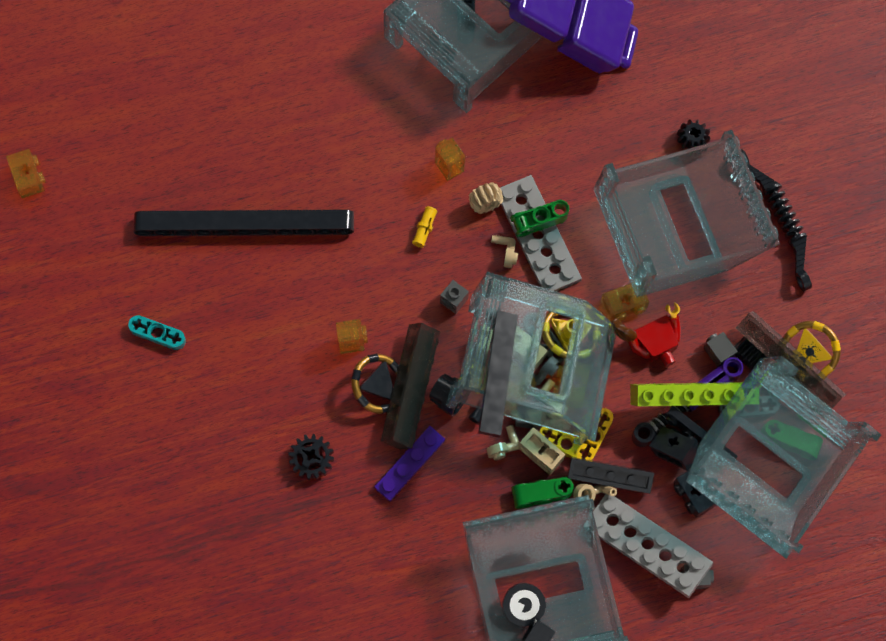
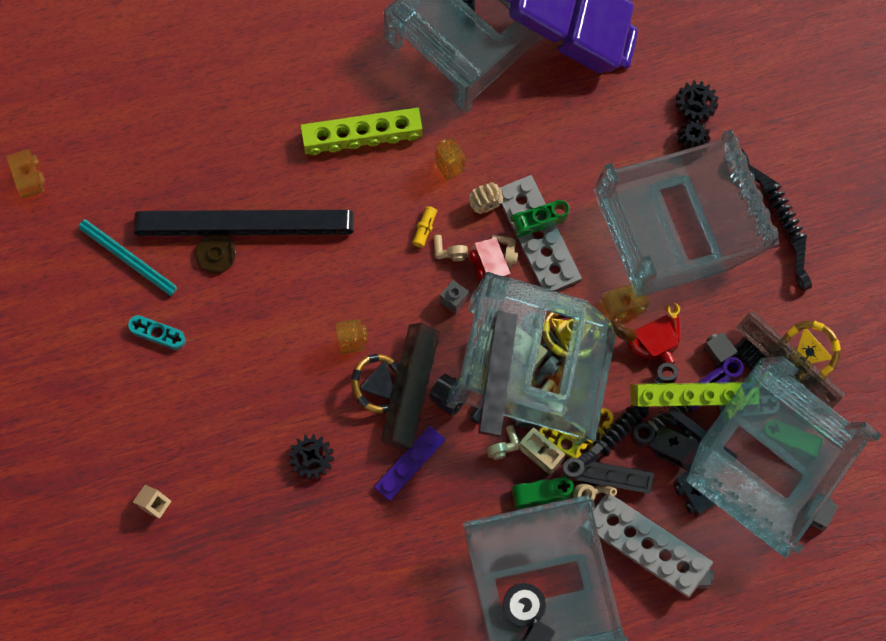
none -> teal axle [78,219,177,296]
none -> tan brick [133,485,171,519]
none -> dark brown tile [195,234,236,274]
none -> lime brick [301,107,423,155]
none -> tan plate [434,235,468,261]
none -> brick [469,237,510,287]
none -> black piece [563,363,678,481]
none -> black gear [675,80,719,123]
none -> dark grey brick [804,496,838,531]

